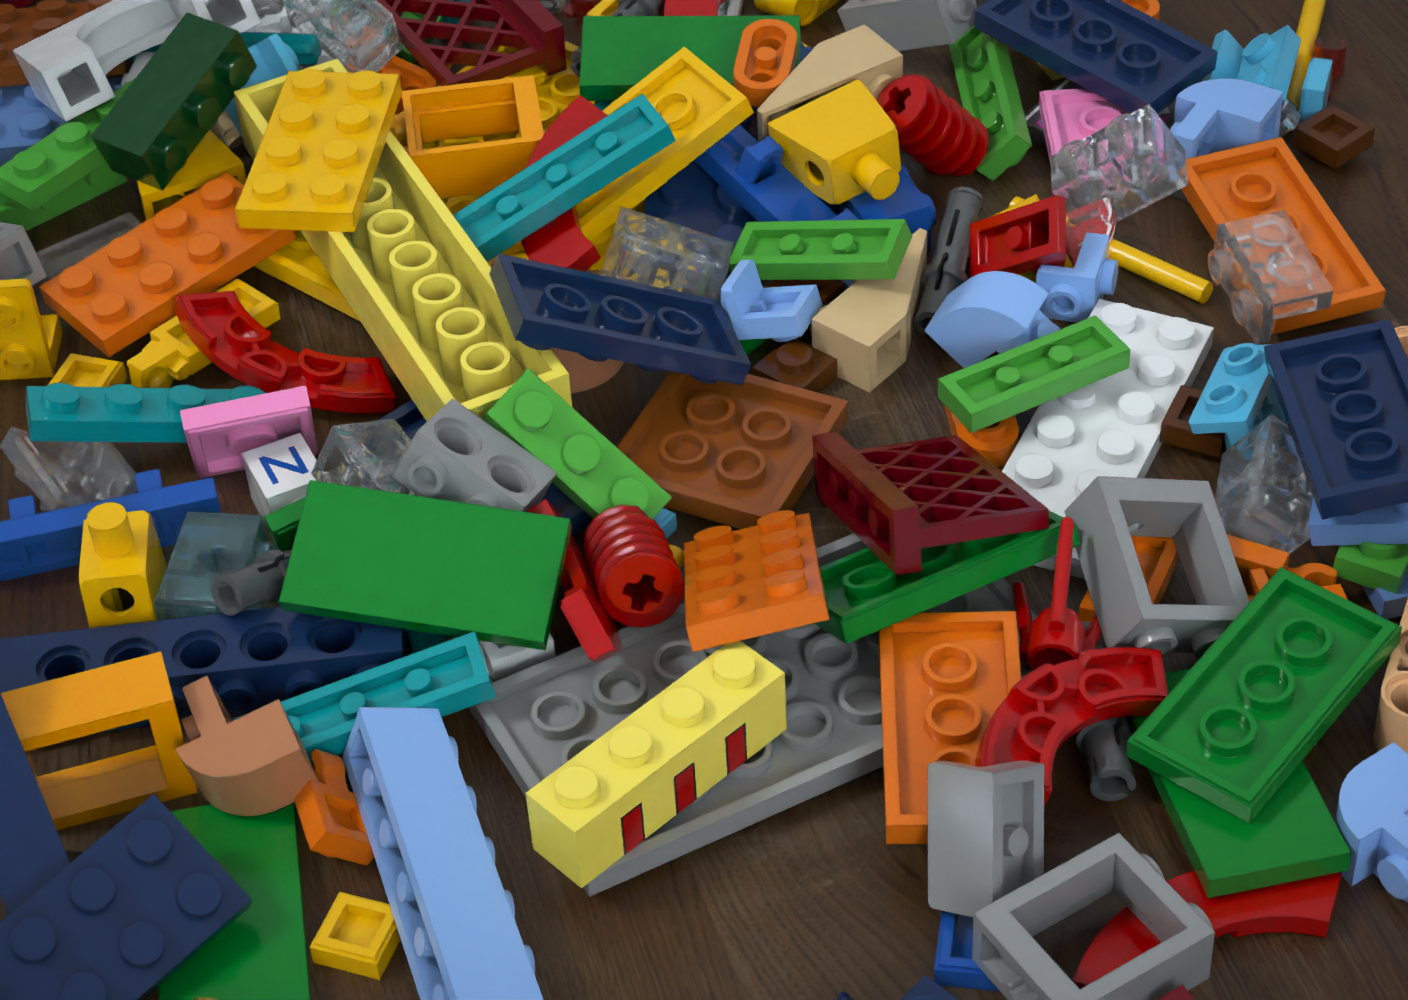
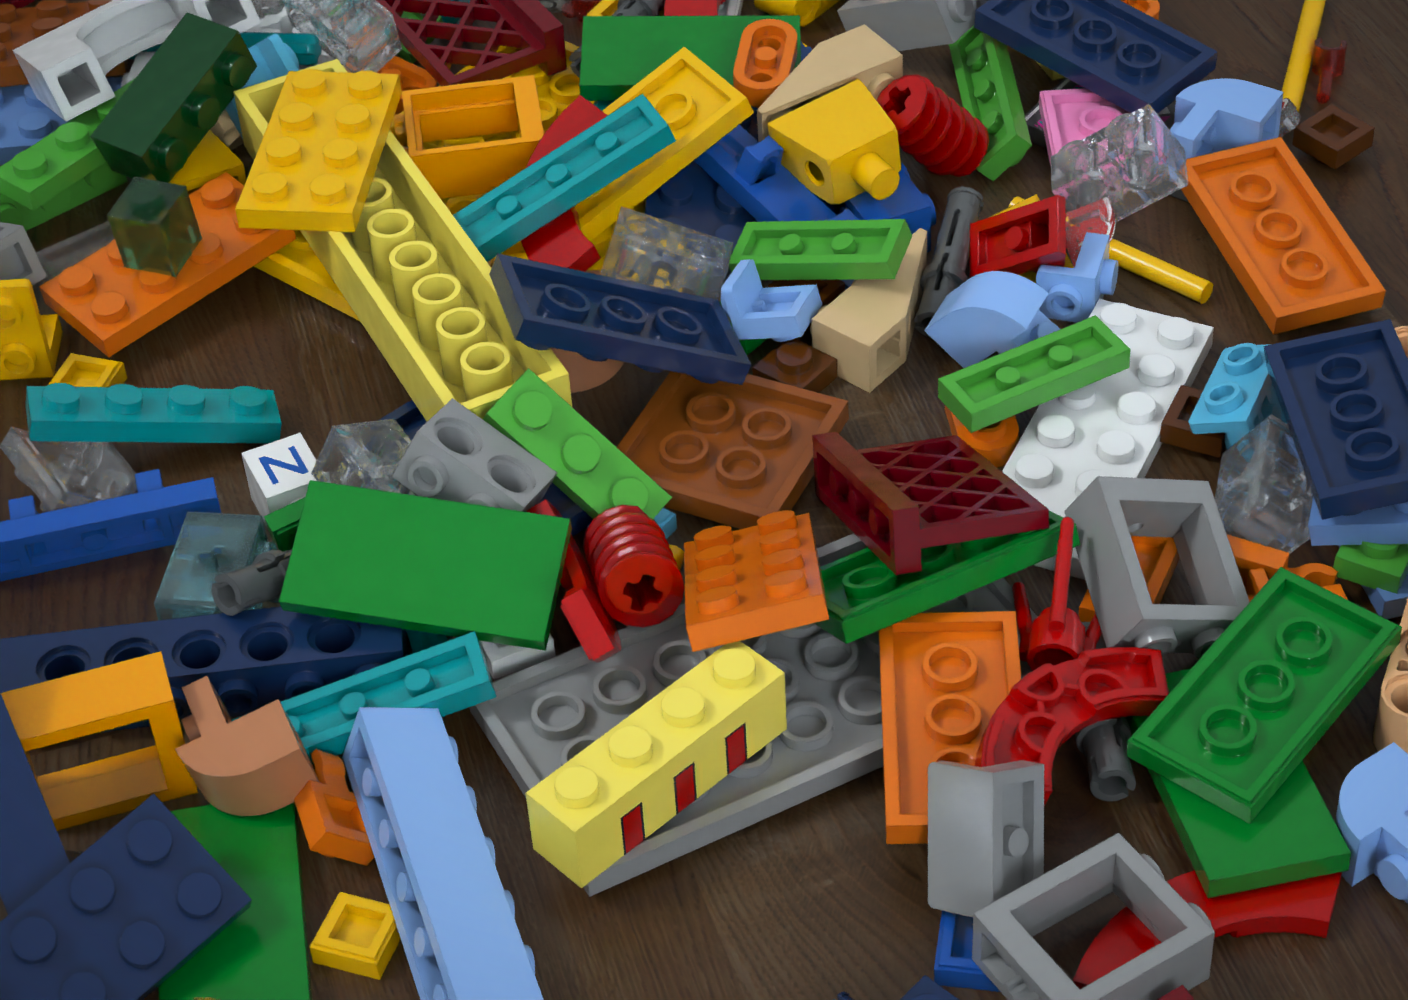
yellow torso [79,502,169,628] -> none
yellow hinge [127,278,280,388] -> none
red tile [175,291,396,414] -> none
bright pink tile [180,386,319,478] -> none
medium azure bracket [1202,25,1301,103] -> none
clear bracket [1208,210,1334,345] -> none
medium azure tile [1298,57,1333,124] -> none
none -> brick [107,177,202,277]

